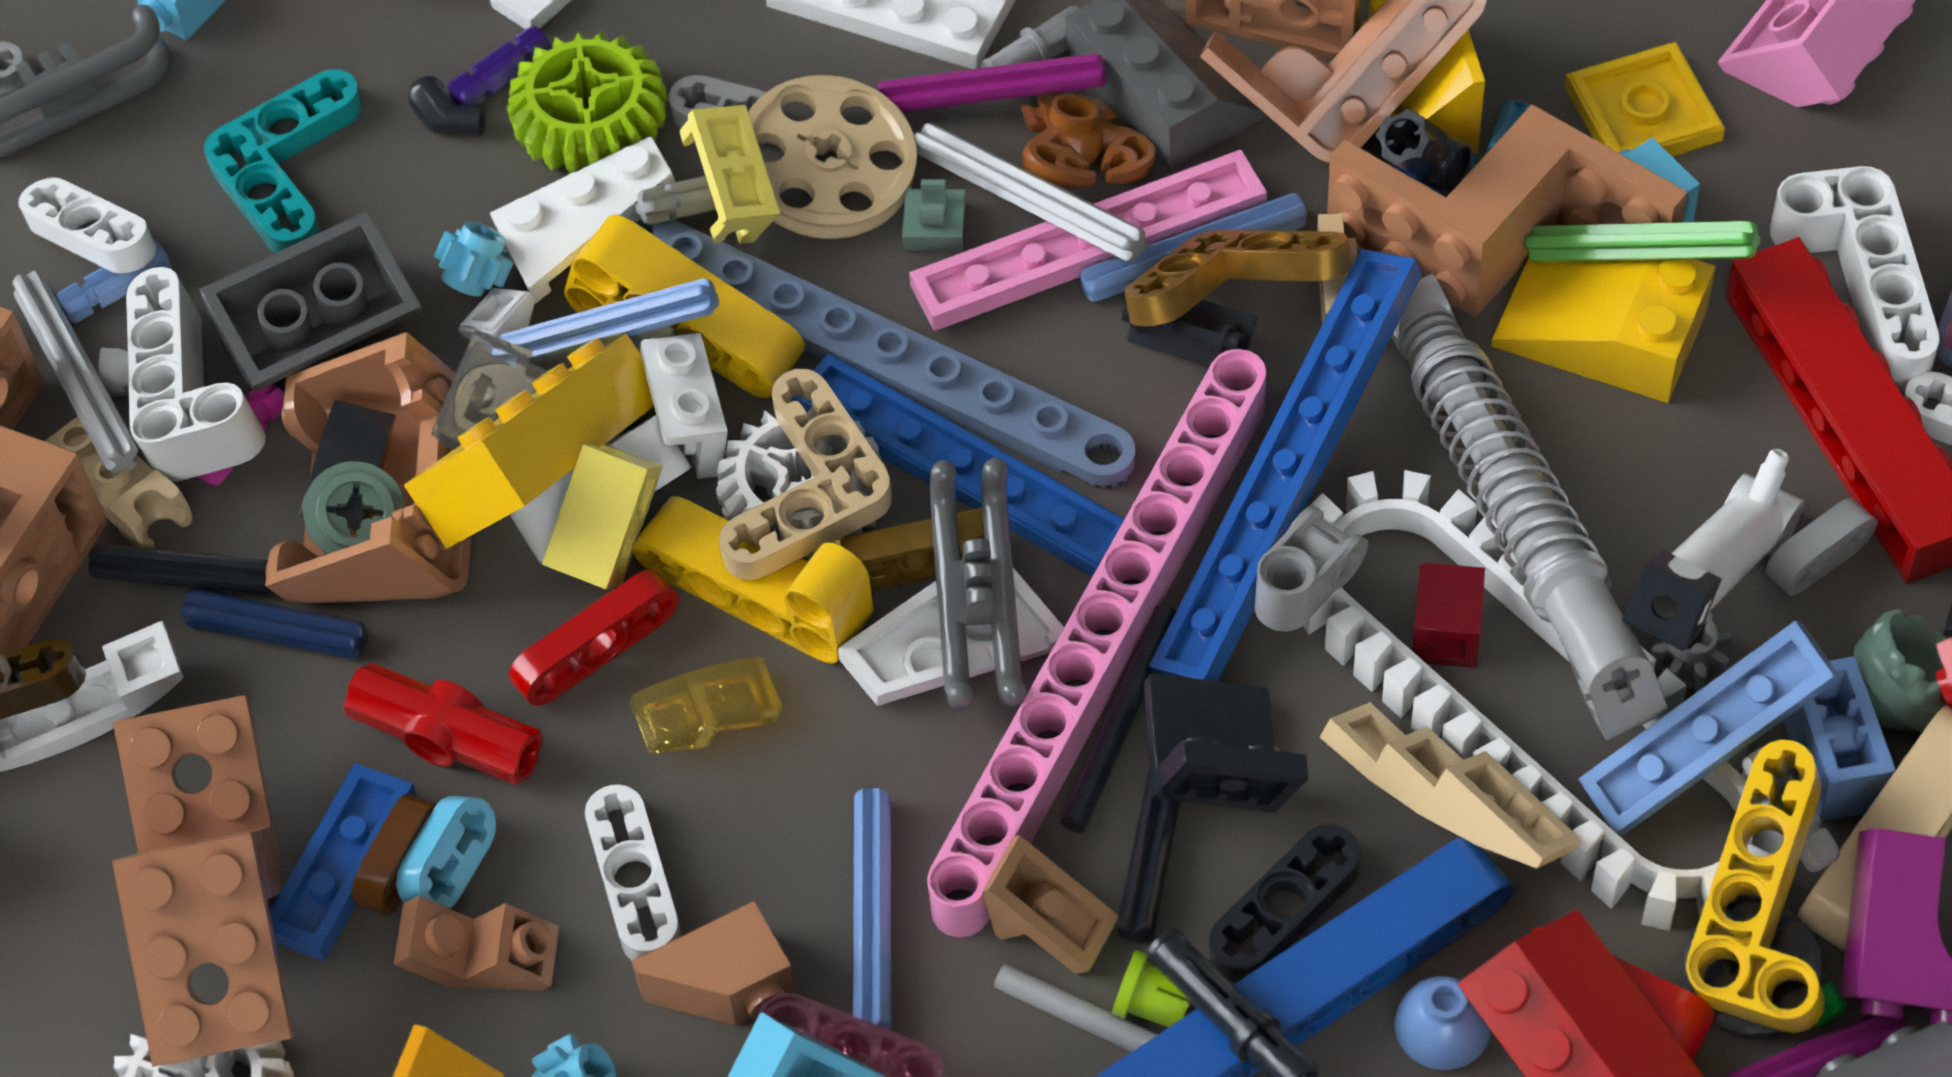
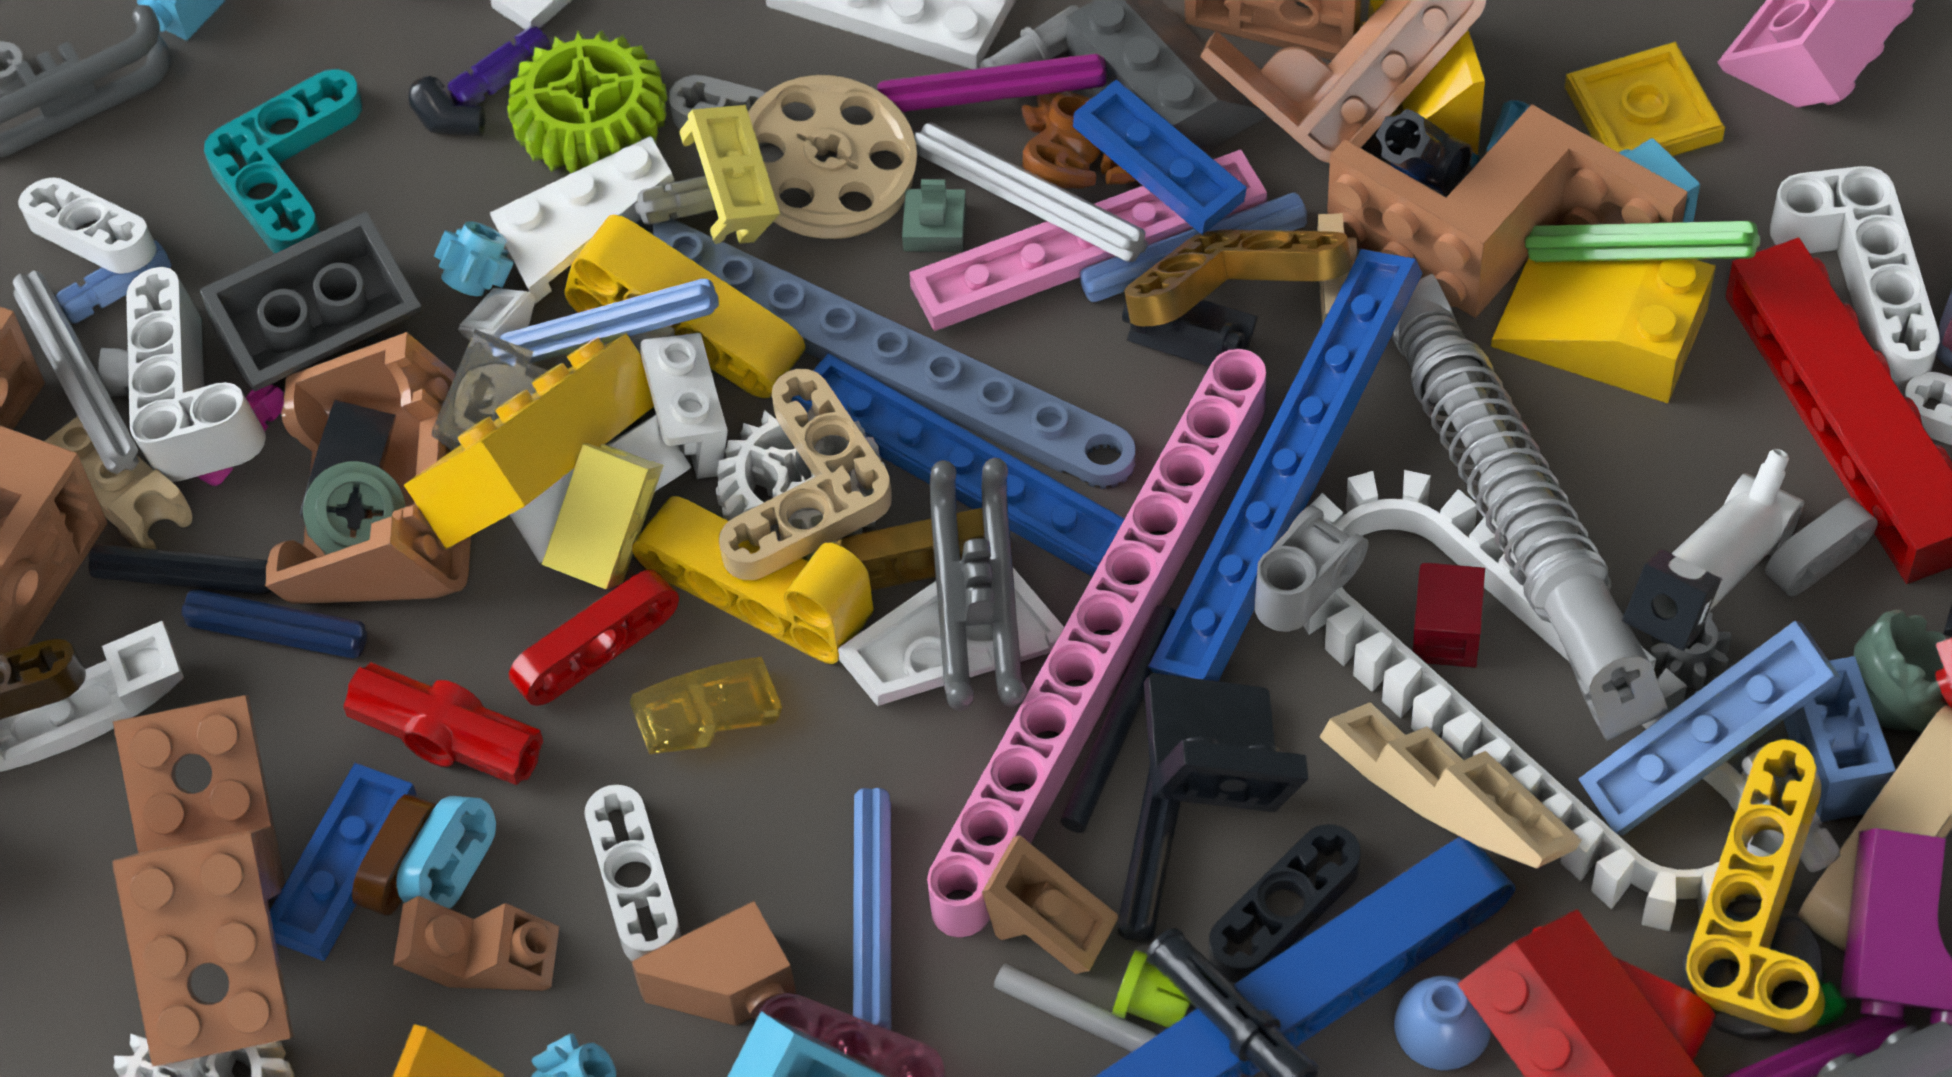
none -> blue plate [1073,79,1247,235]

